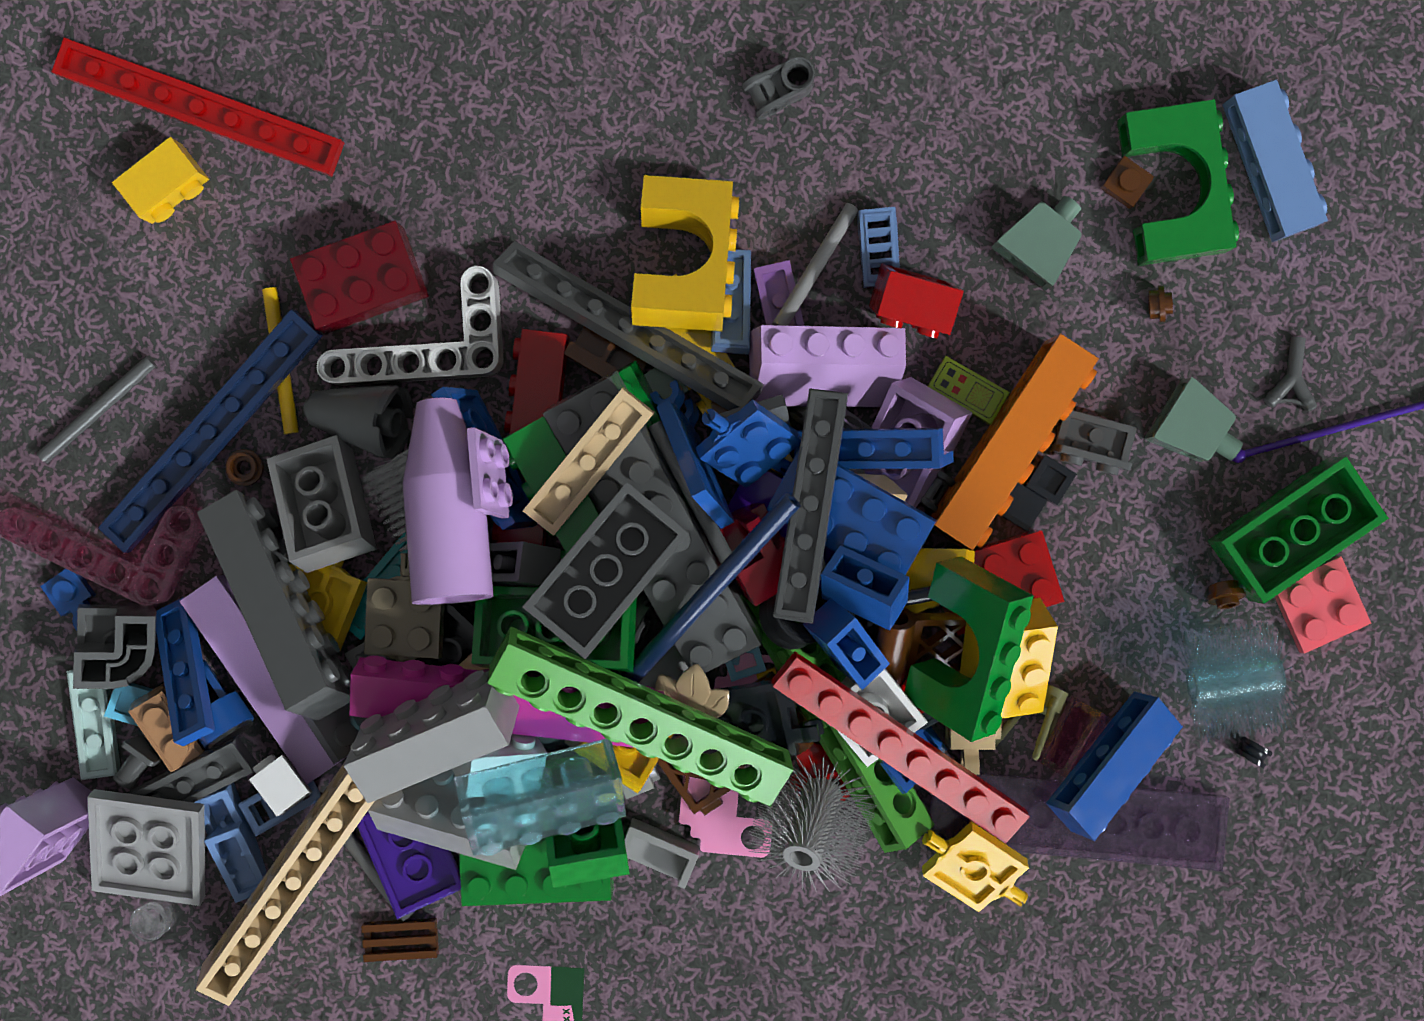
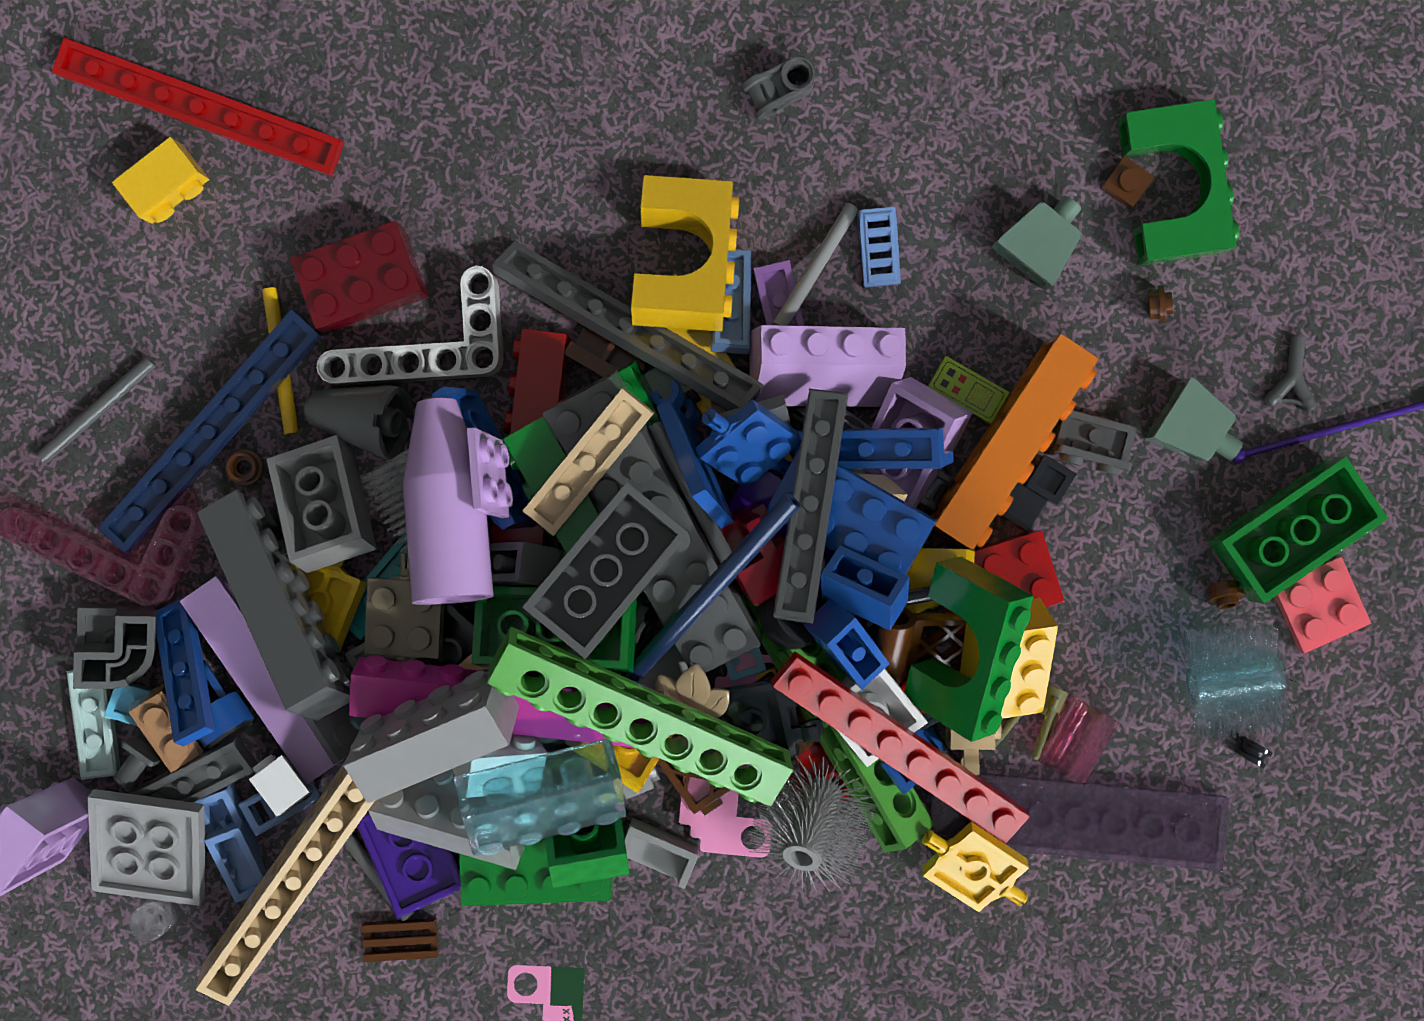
blue plate [40,565,96,630] -> none
red brick [869,263,964,338] -> none
blue brick [1046,691,1183,841] -> none
medium blue brick [1222,80,1328,242] -> none

